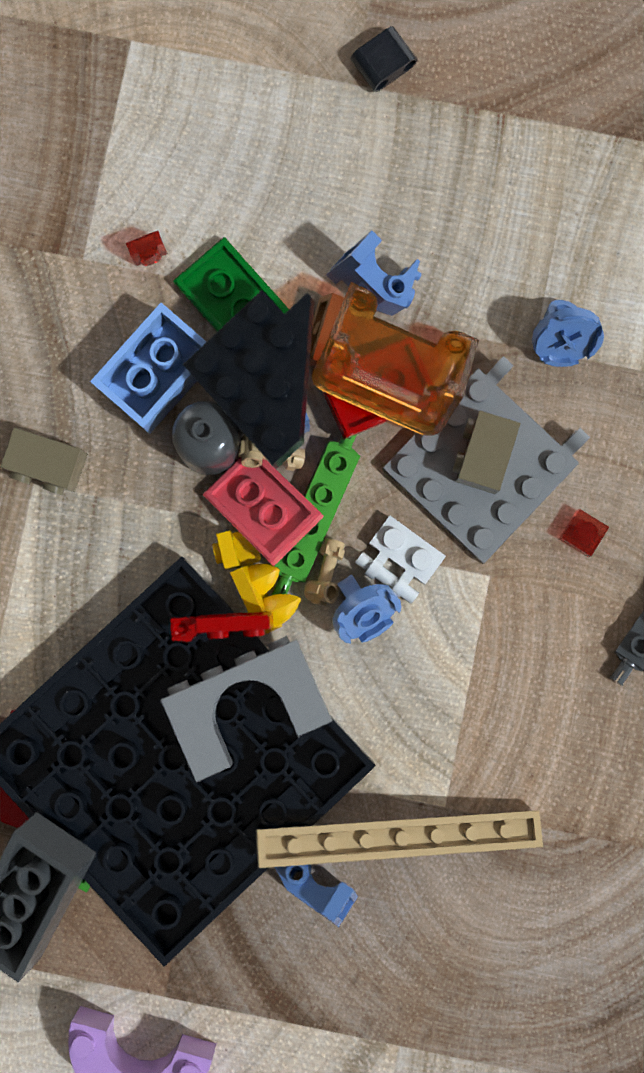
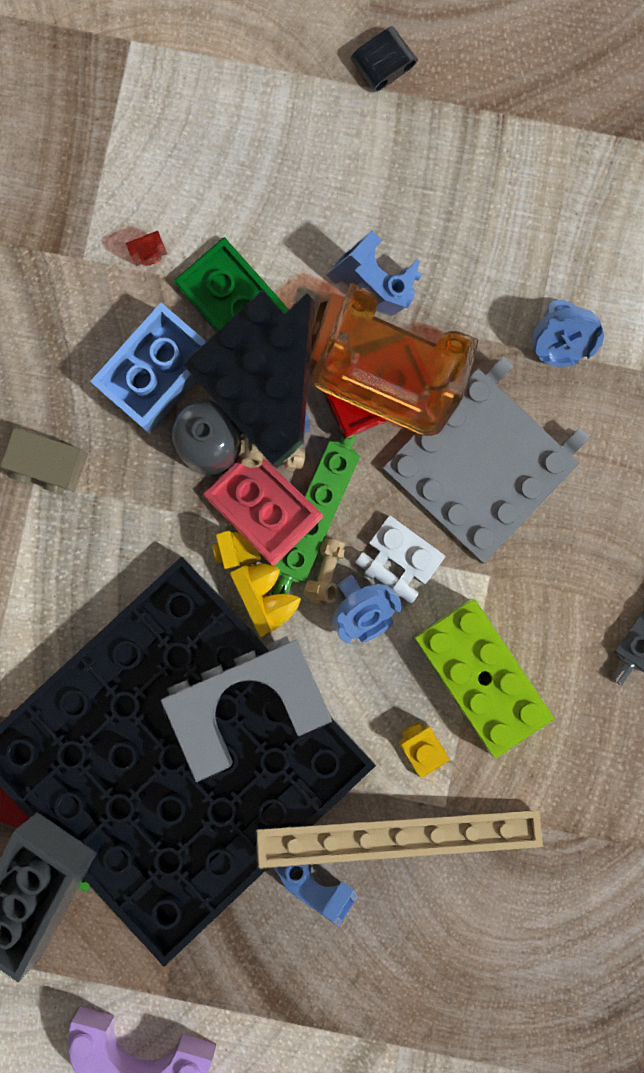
red hinge [171,611,273,642] -> none
dark tan brick [452,410,521,494] -> none
clear red plate [559,509,609,557] -> none
none -> yellow bracket [398,722,451,779]
none -> lime brick [412,599,555,759]

